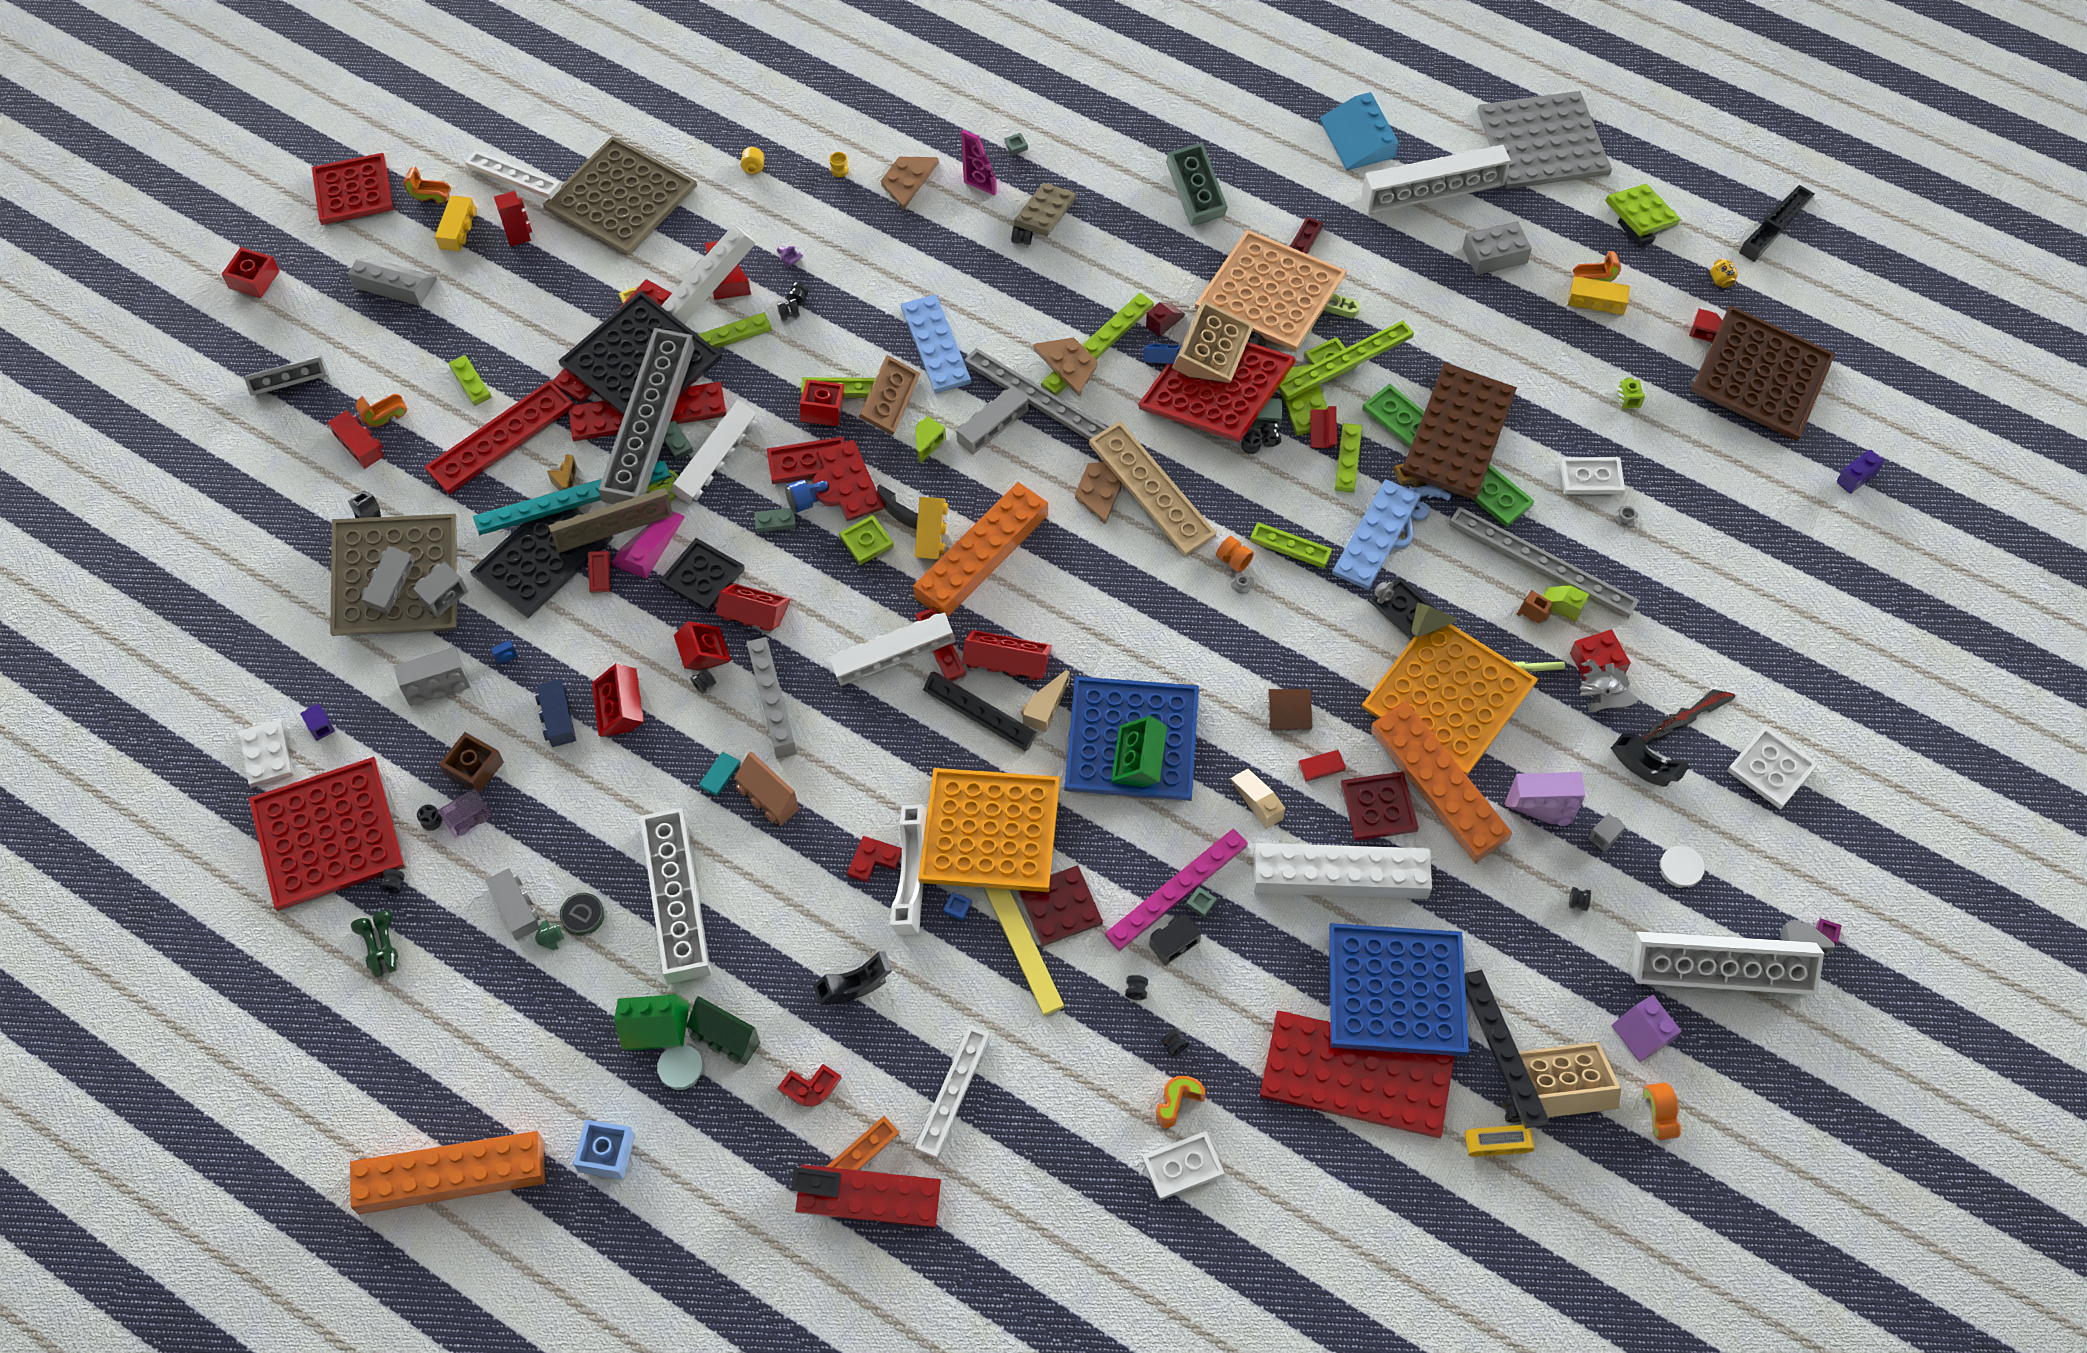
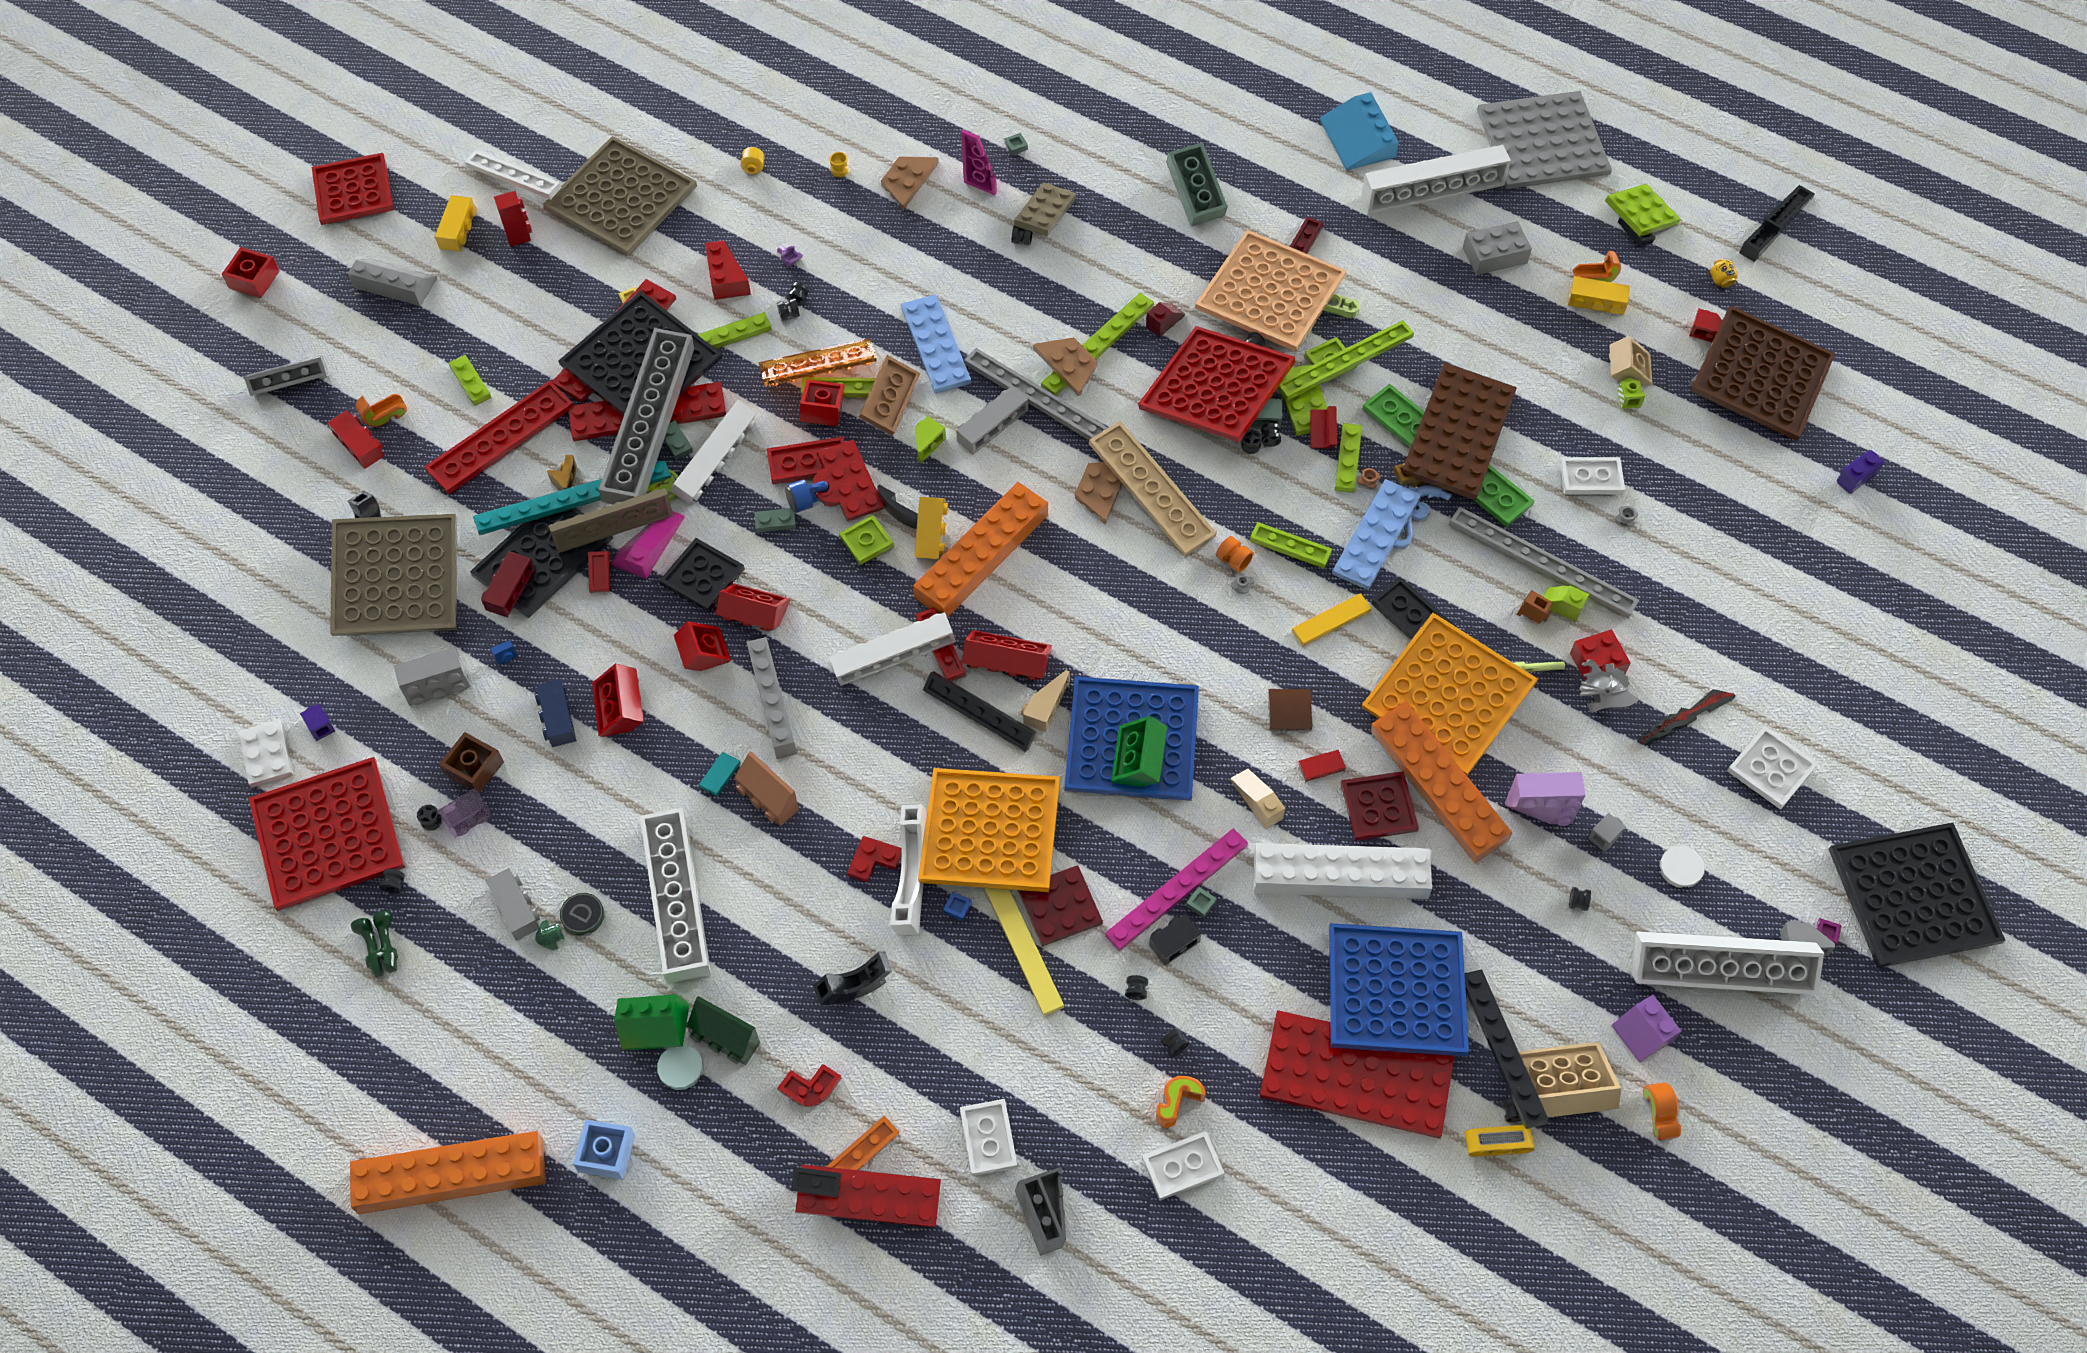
light grey brick [362,546,415,615] -> none
orange animal [403,167,451,204] -> none
light grey brick [413,561,468,618] -> none
white brick [661,224,756,324] -> none
black wheel [690,667,716,694] -> none
white plate [915,1025,990,1159] -> none
blue slope [1143,343,1182,364] -> none
tan slope [1172,300,1254,383] -> none
light grey plate [1375,582,1394,604] -> none
olive slope [1411,602,1457,637] -> none
black arch [1611,734,1690,787] -> none
none -> dark red brick [481,551,535,618]
none -> clear orange plate [758,338,877,386]
none -> white plate [960,1099,1018,1176]
none -> dark grey wedge [1015,1167,1066,1256]
none -> yellow tile [1292,593,1372,646]
none -> nougat plate [1358,468,1381,489]
none -> tan slope [1609,336,1653,386]
none -> black plate [1828,822,2006,968]

